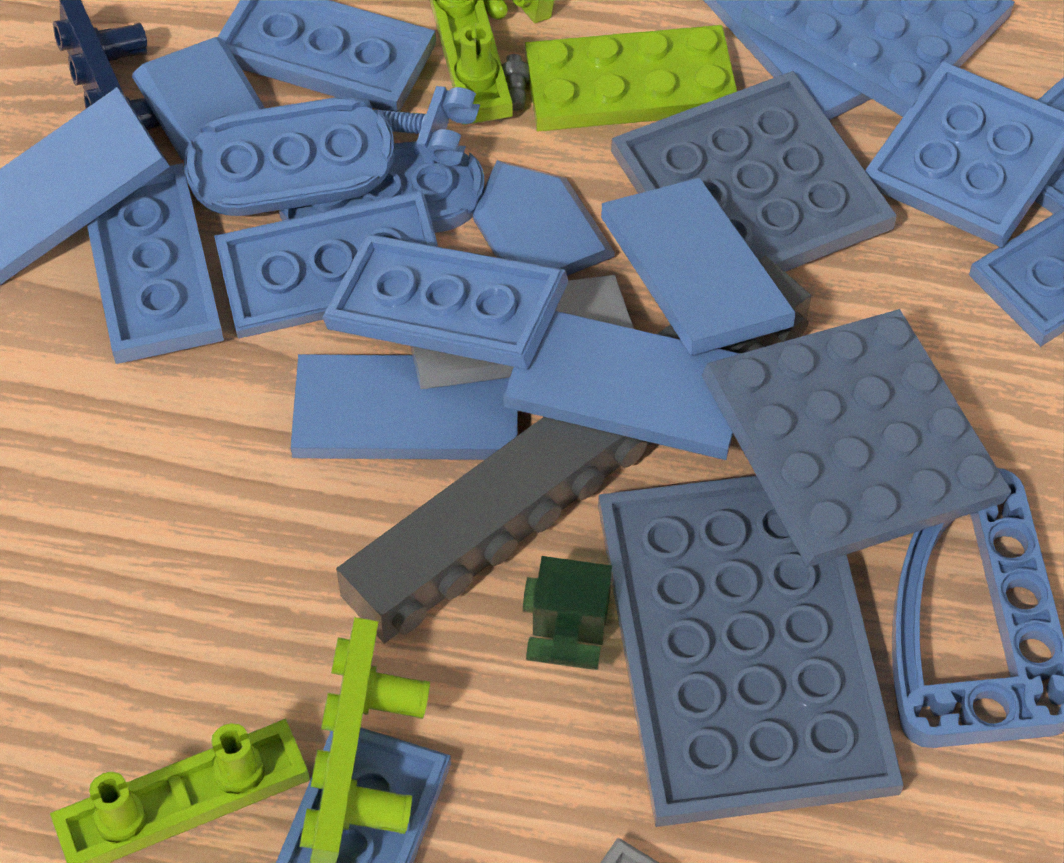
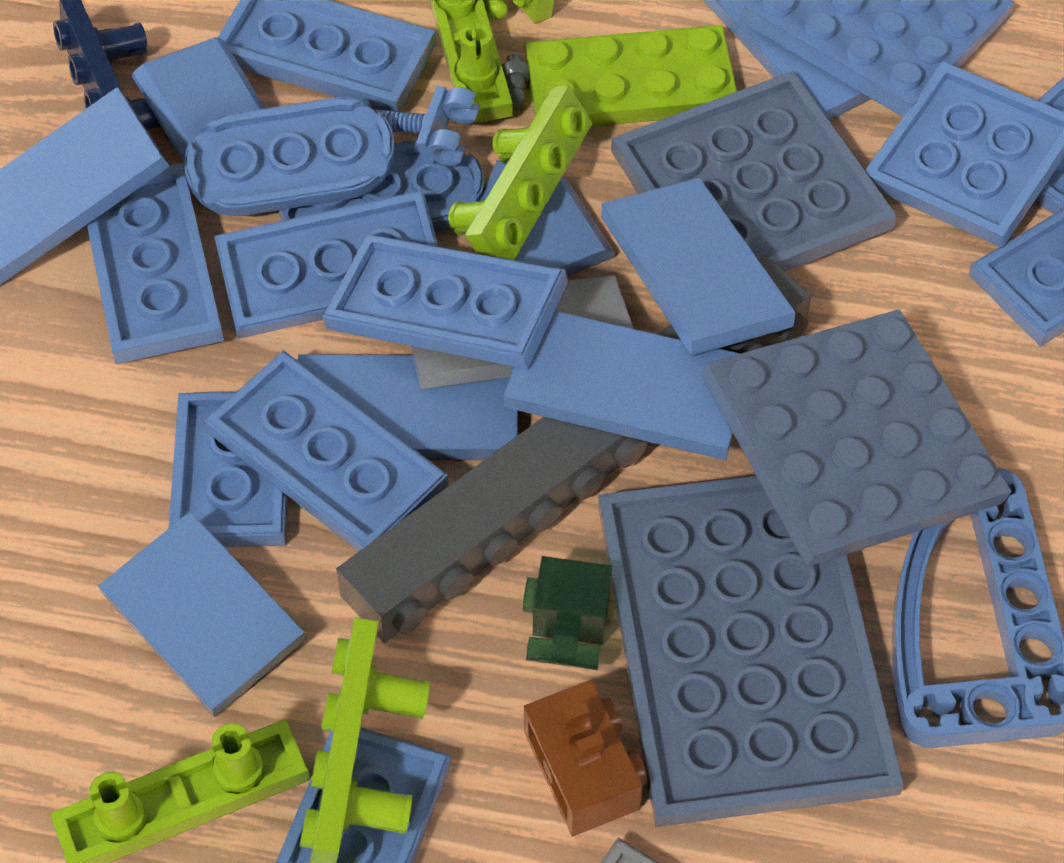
none -> medium blue tile [98,511,306,717]
none -> medium blue tile [168,392,288,547]
none -> medium blue tile [204,350,449,552]
none -> lime plate [448,85,593,260]
none -> dark orange brick [523,679,648,837]

